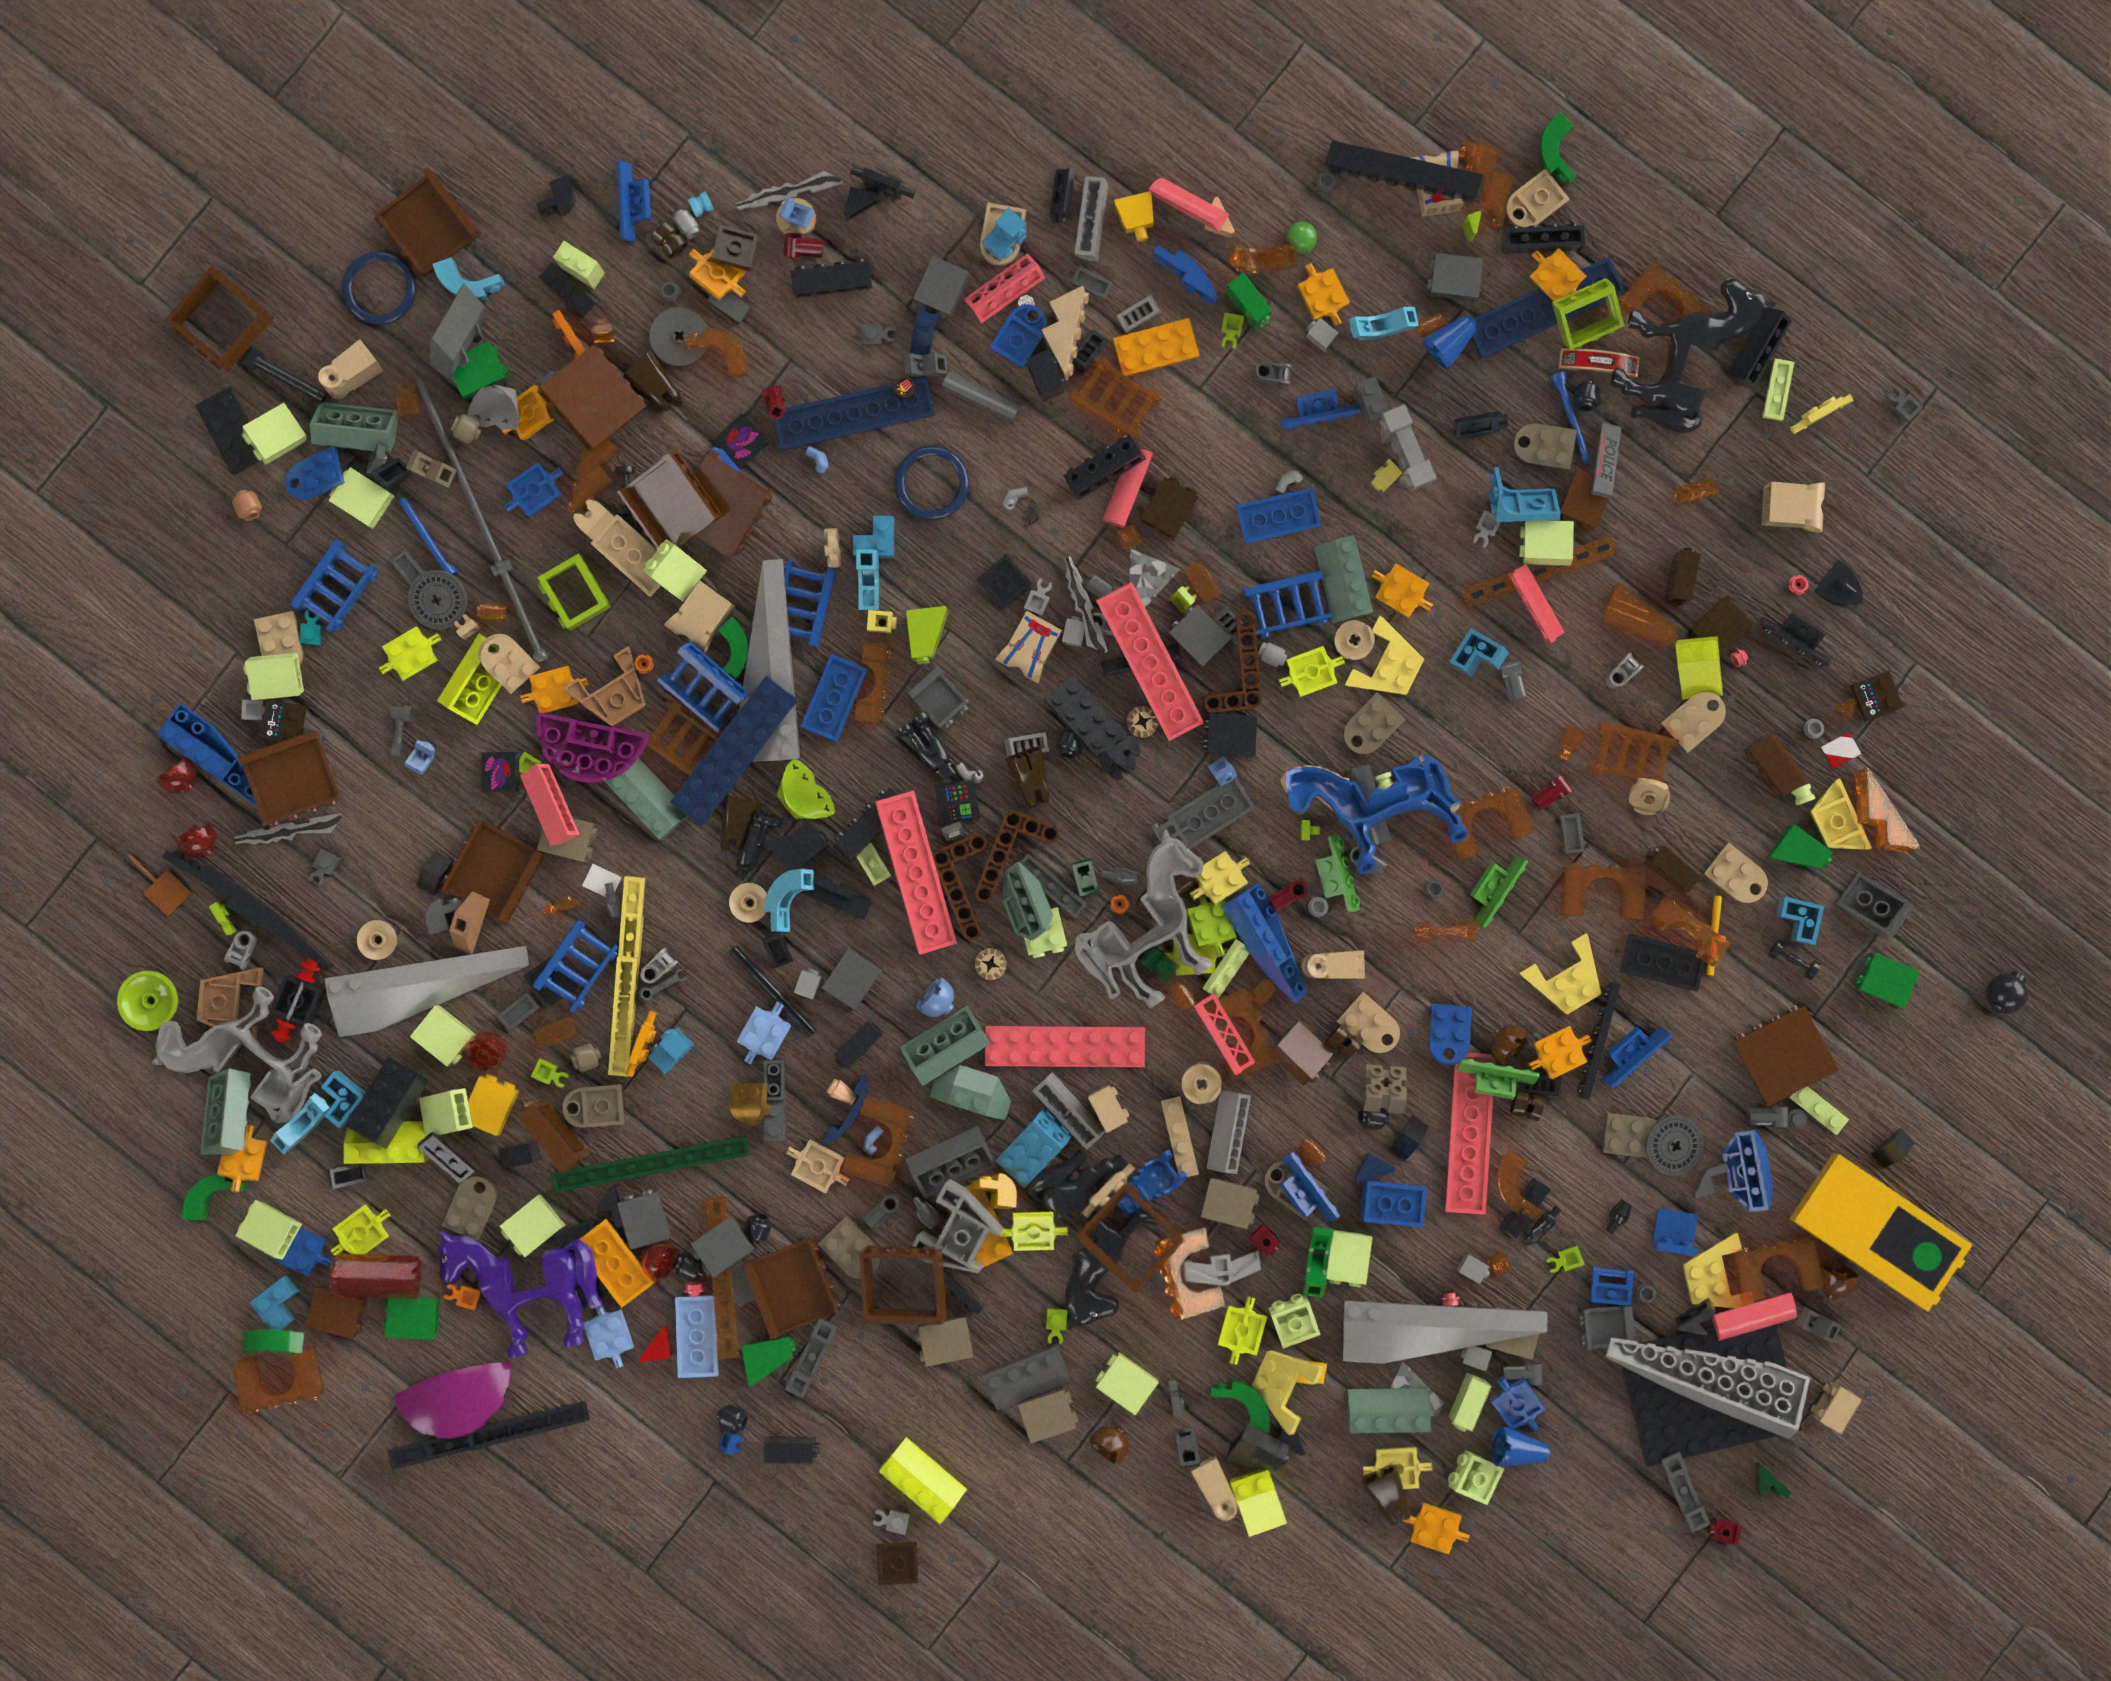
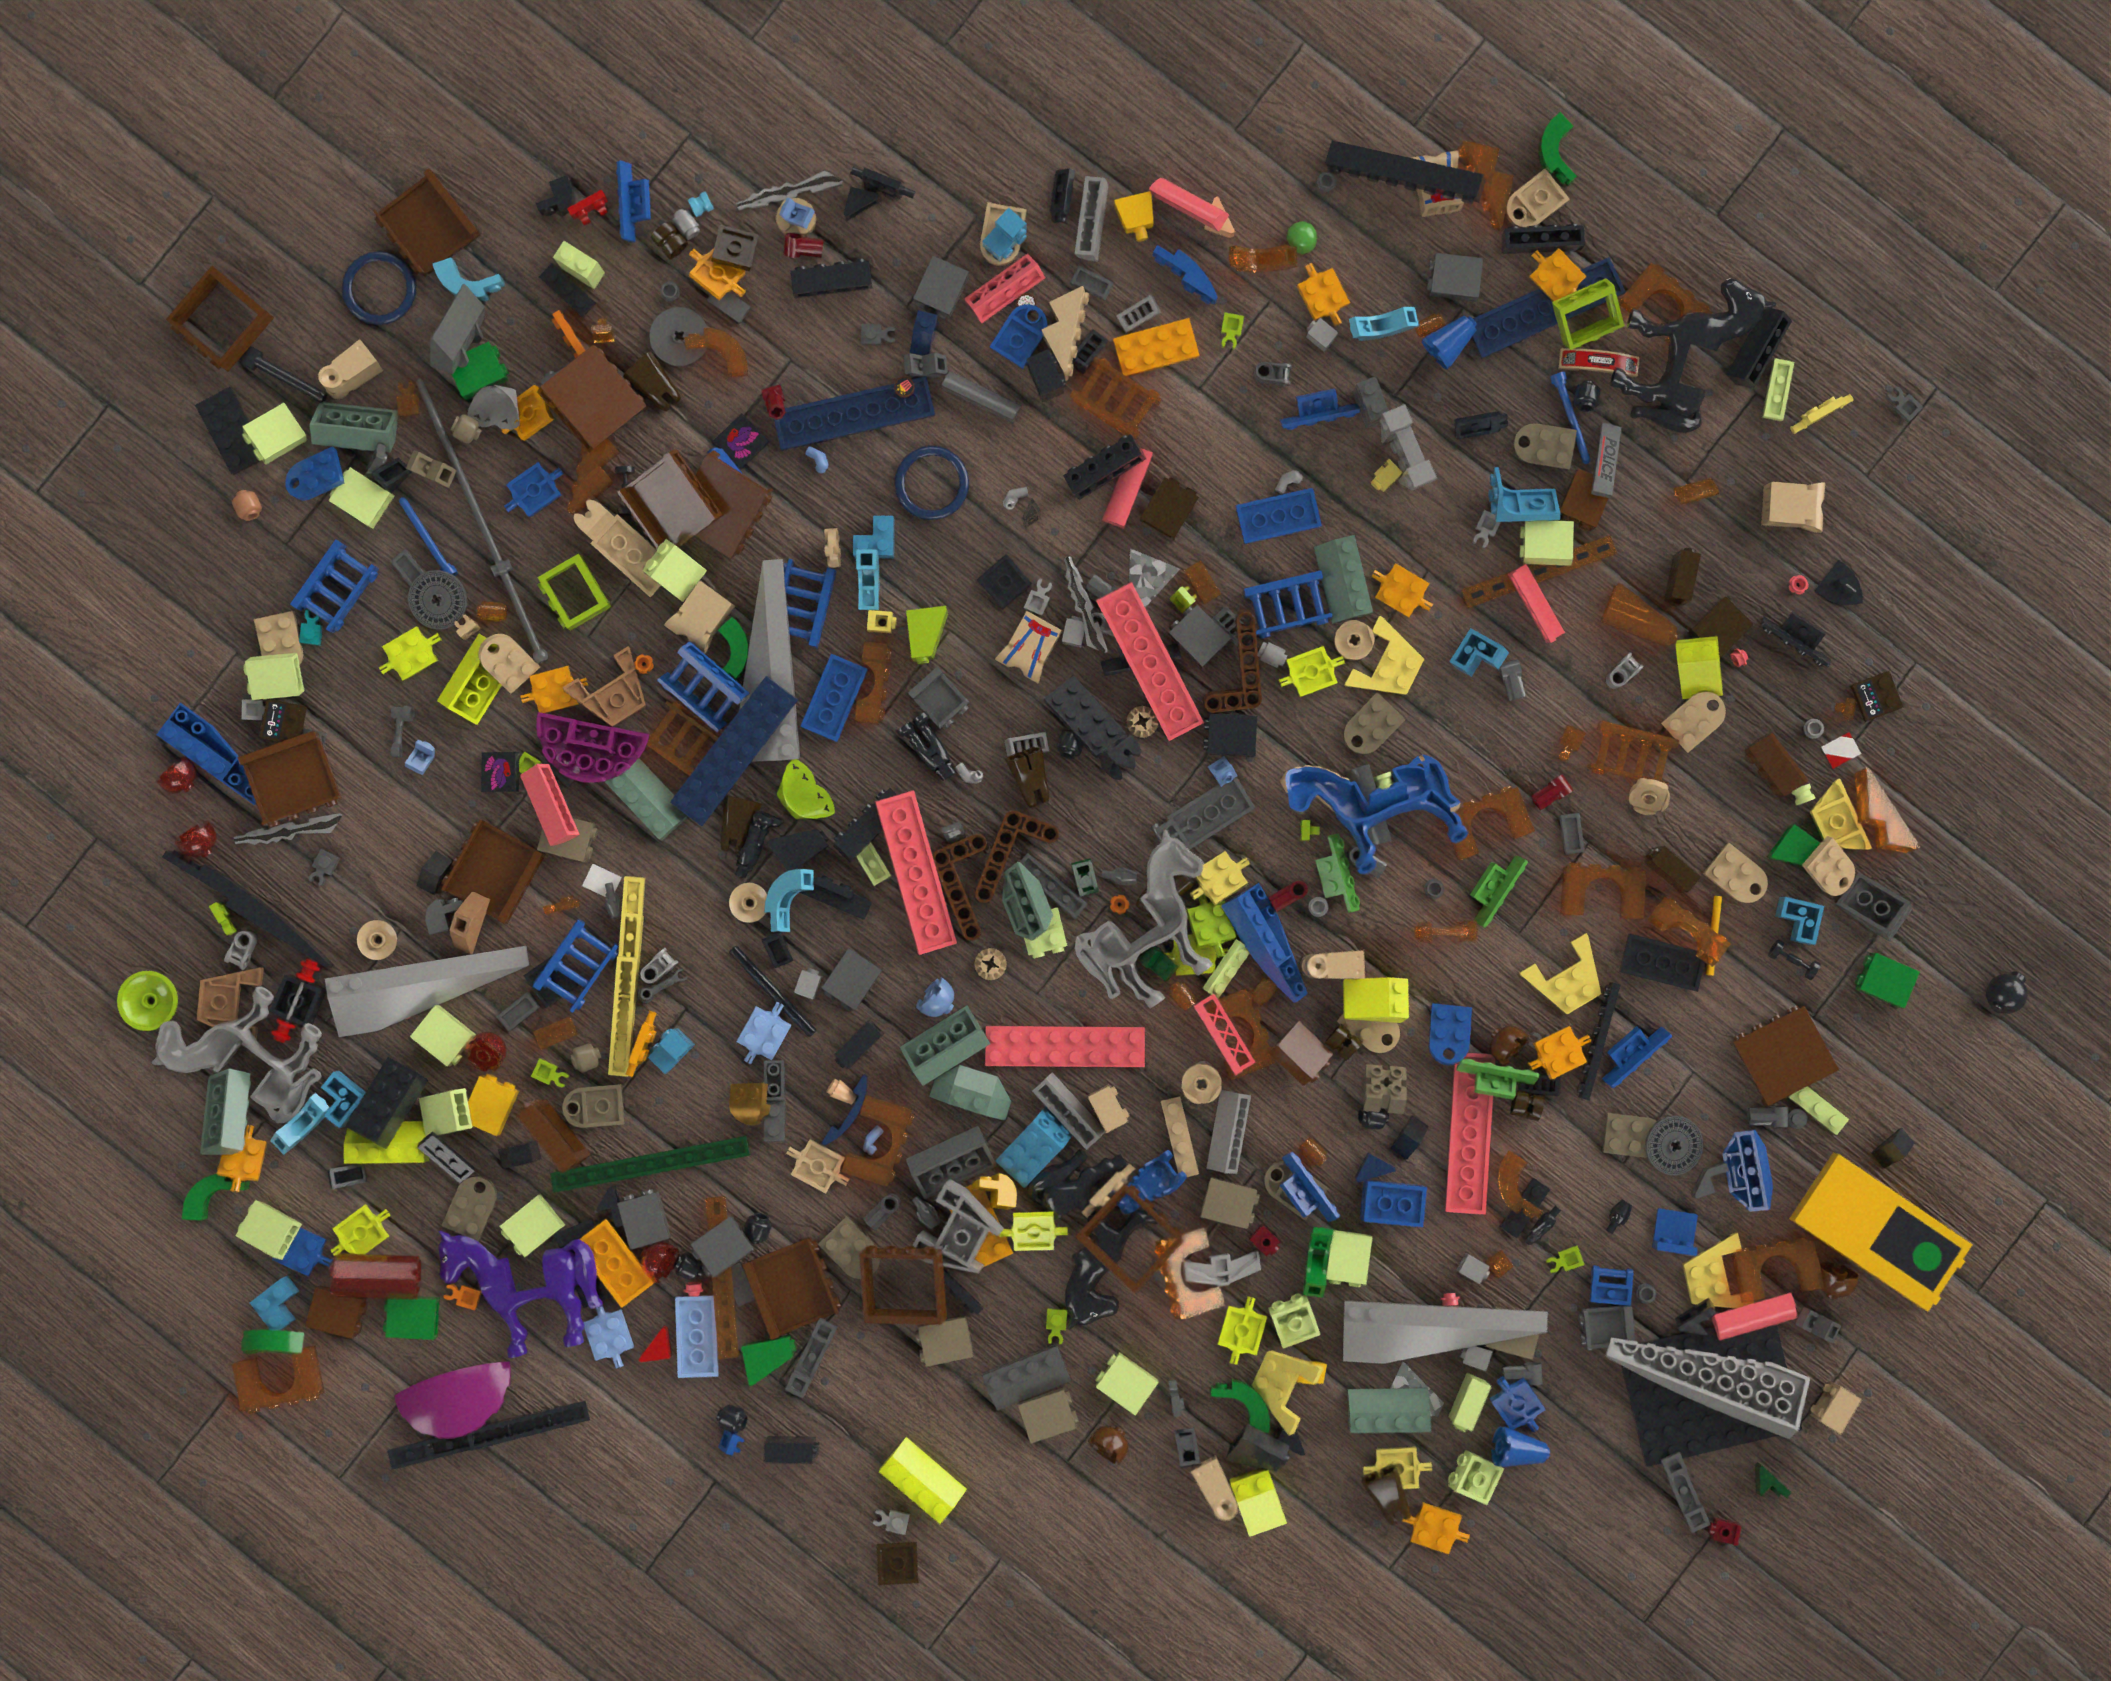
dark orange piece [128,855,192,917] -> none
black tile [935,779,980,825] -> none
clear orange tile [1116,524,1142,551] -> none
green brick [1226,272,1272,330] -> none
lime slope [1462,211,1481,243] -> none
none -> red plate [567,189,608,226]
none -> neon yellow slope [1343,978,1409,1023]
none -> tan plate [1802,836,1855,896]

